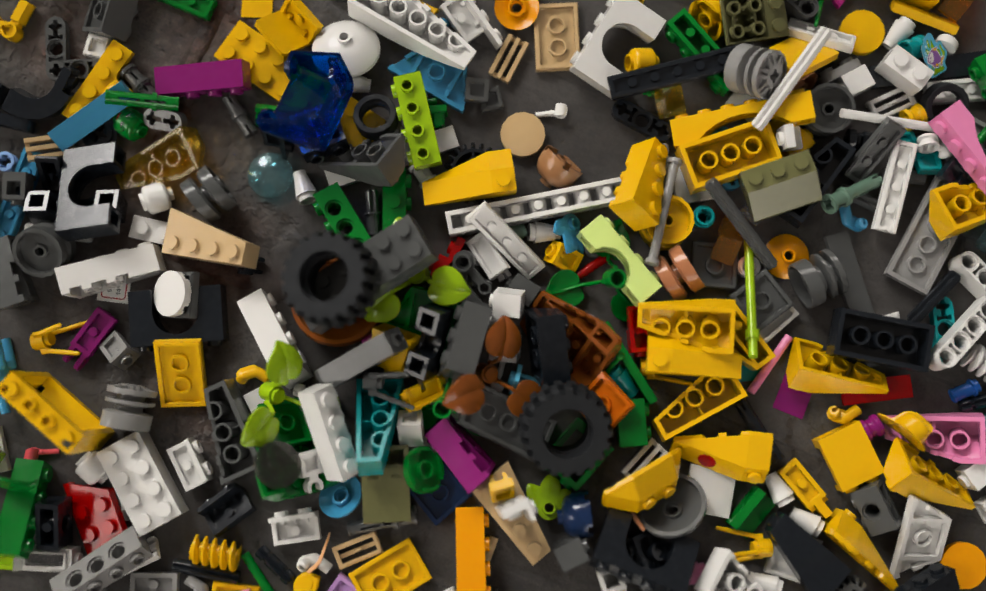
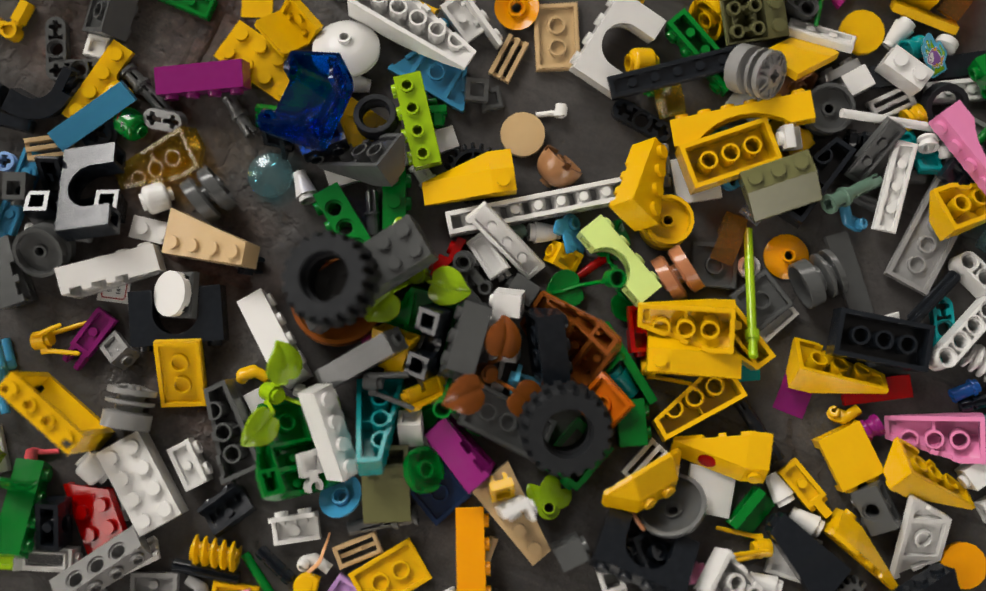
green pin [105,89,179,111] -> none
clear smoke tile [253,441,302,489] -> none
dark blue cylinder [557,490,594,539] -> none
light grey bar [645,157,682,267] -> none
teal cone [693,205,715,228] -> none
dark grey axle [705,178,777,270] -> none
bright pink bar [747,334,793,395] -> none
white axle [752,26,832,131] -> none
yellow piece [877,411,933,452] -> none

